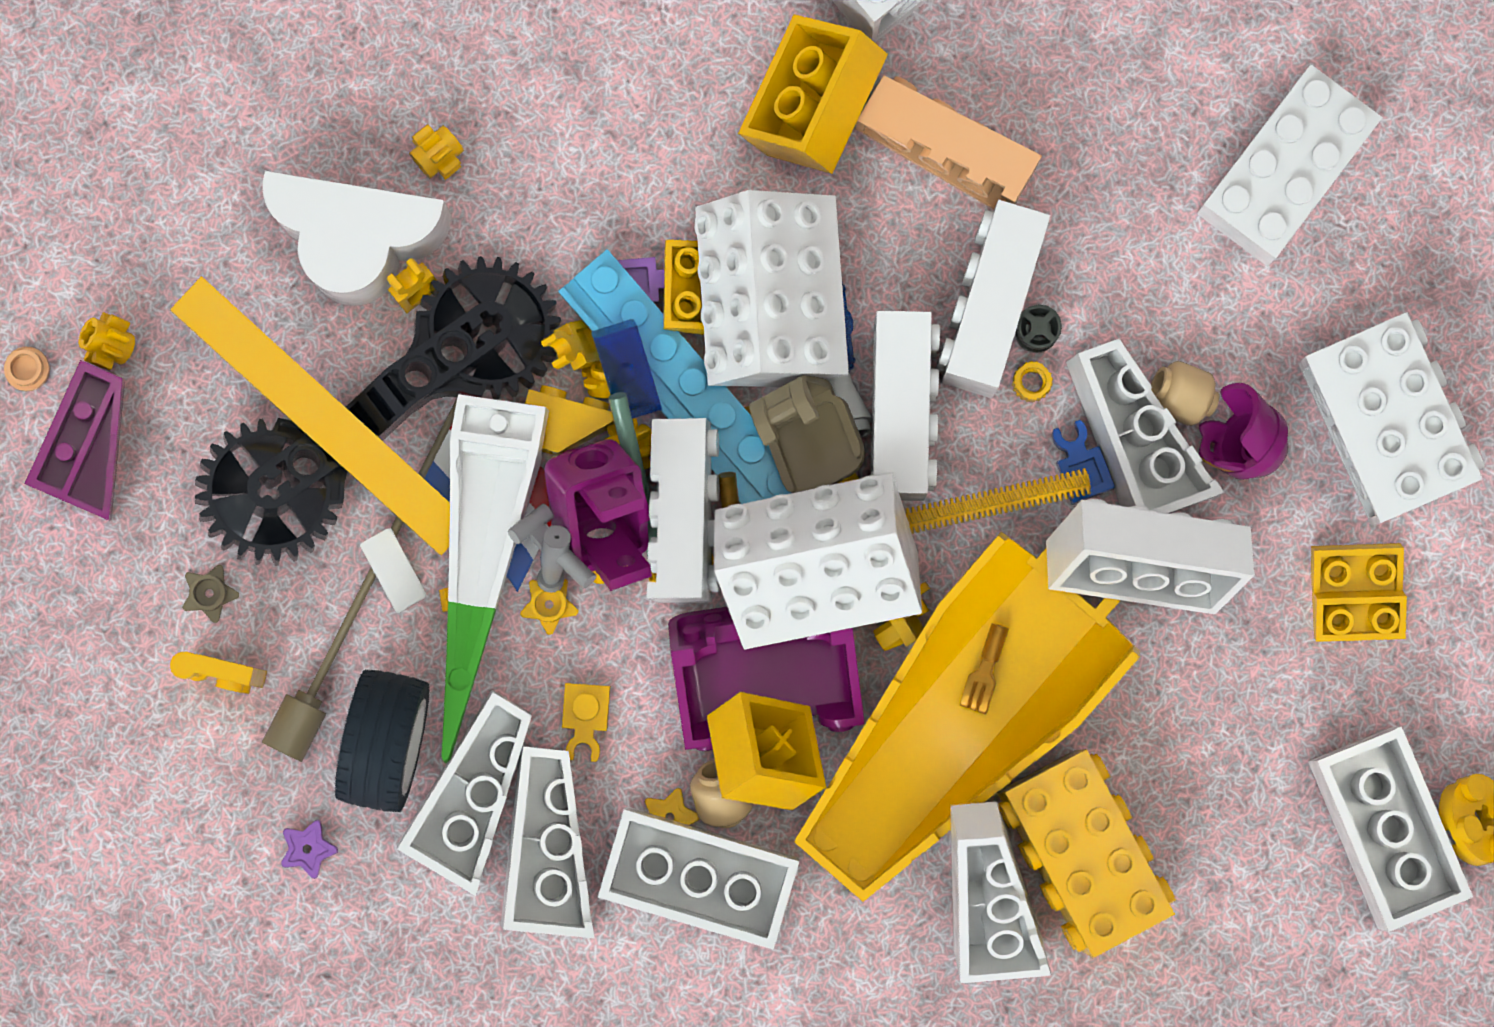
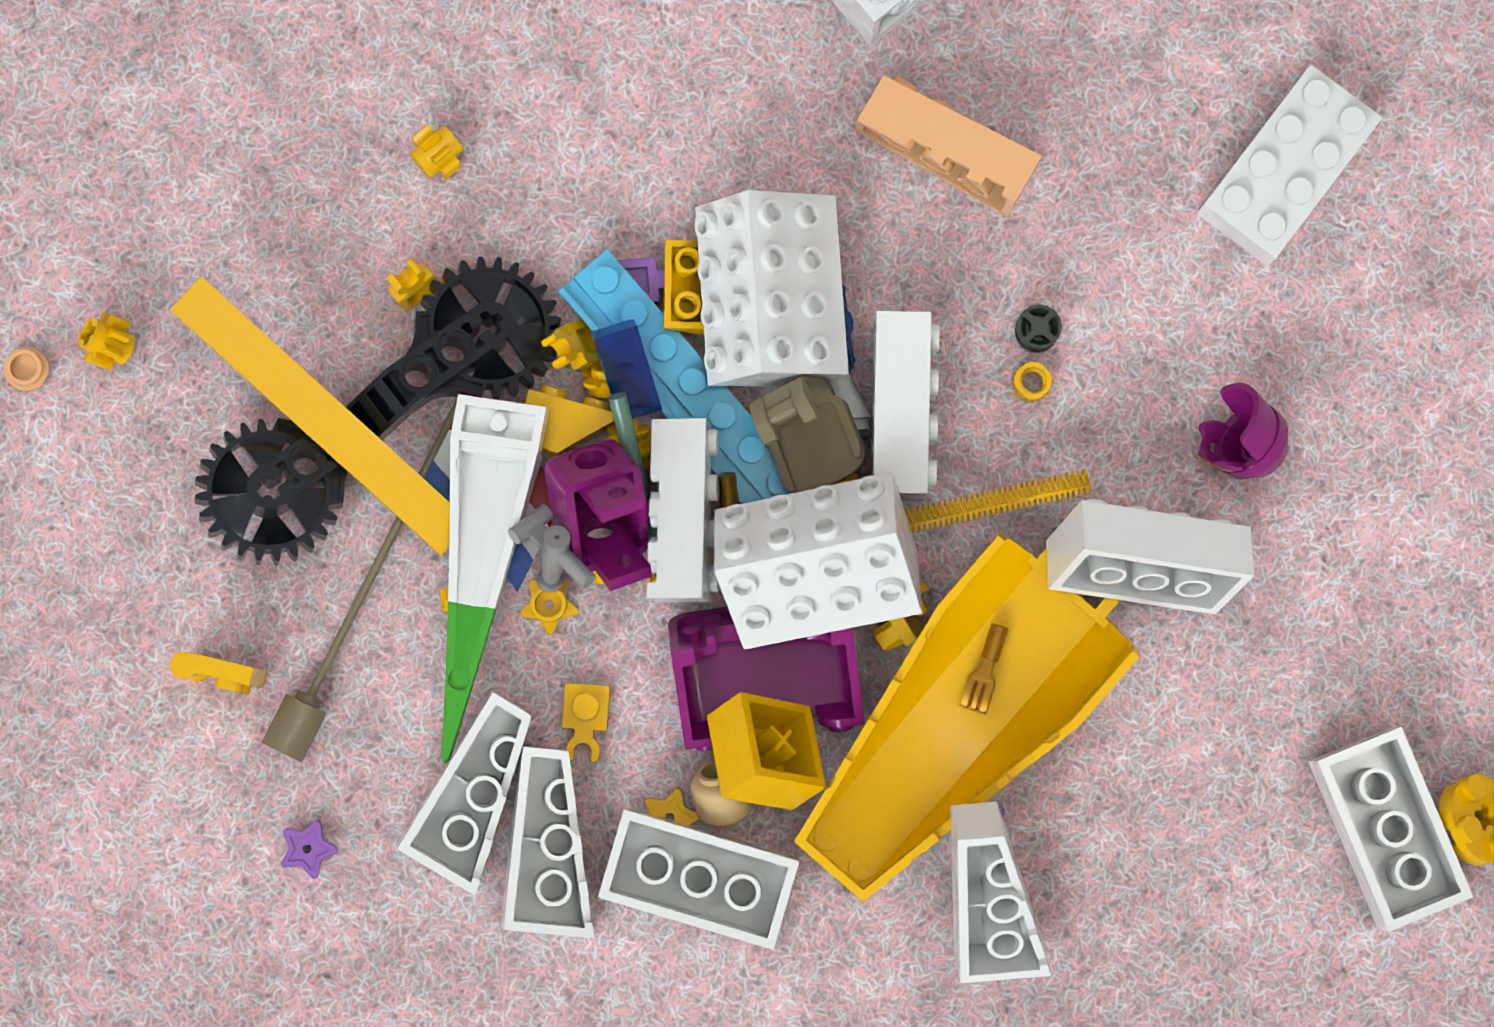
magenta wedge [24,360,125,521] -> none
dark tan plate [182,565,239,623] -> none
white brick [262,171,452,306] -> none
black wheel [335,669,430,812] -> none
white sticker [360,528,426,613] -> none
yellow brick [738,14,888,174] -> none
white brick [936,199,1051,398] -> none
yellow brick [997,749,1176,958] -> none
blue plate [1052,420,1115,505] -> none
white wedge [1066,339,1225,514] -> none
tan head [1151,361,1219,426] -> none
white brick [1299,312,1485,527] -> none
yellow slope [1311,543,1407,642] -> none

